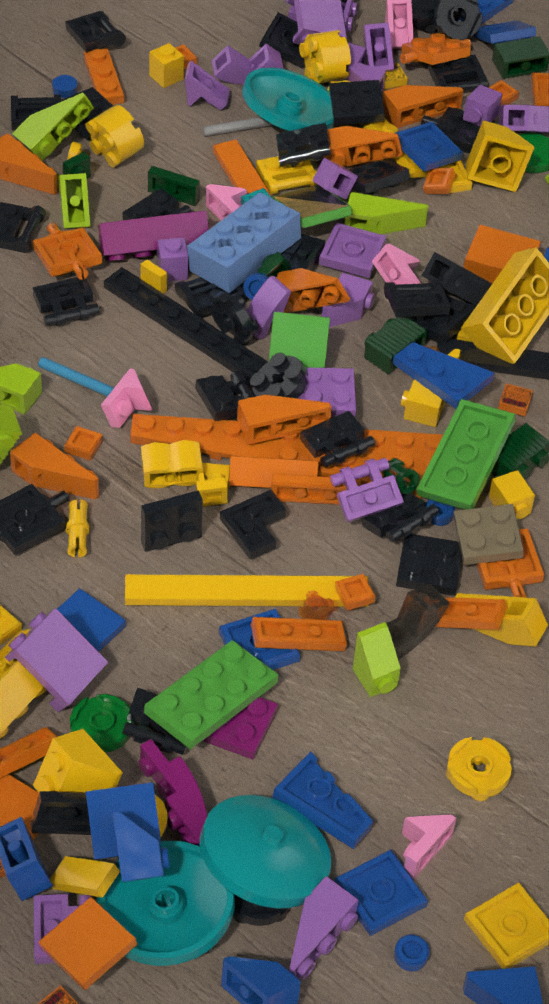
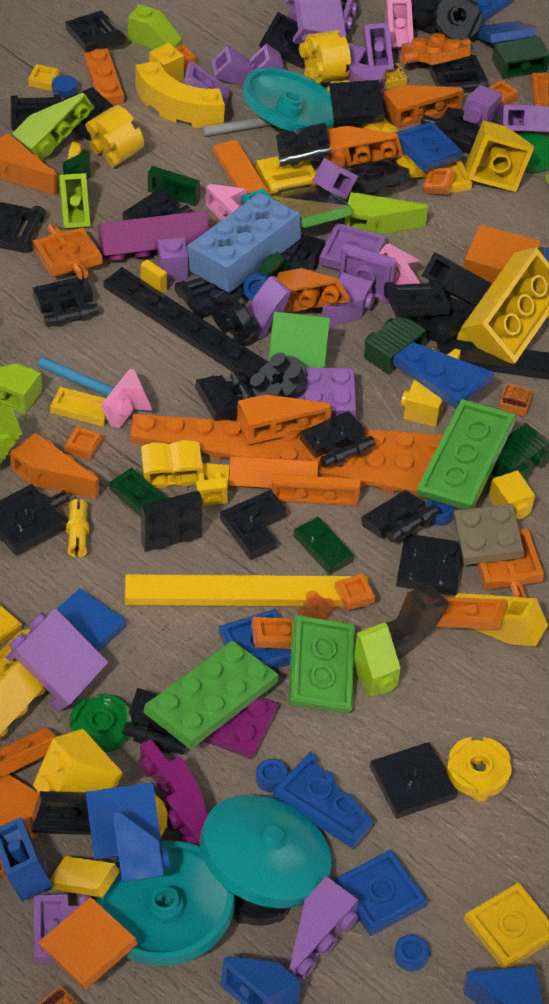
medium lavender plate [330,458,404,523] -> none
dark green bush [382,458,420,494] -> none
bright pink slope [402,814,456,879] -> none
none -> yellow tile [28,64,60,91]
none -> yellow tile [50,386,107,427]
none -> dark green plate [109,467,167,517]
none -> lime slope [128,4,182,50]
none -> yellow brick [135,62,225,128]
none -> blue tile [255,759,288,793]
none -> bright green tile [288,615,355,714]
none -> dark green plate [294,516,354,575]
none -> medium lavender plate [338,243,396,304]
none -> black plate [370,742,456,819]

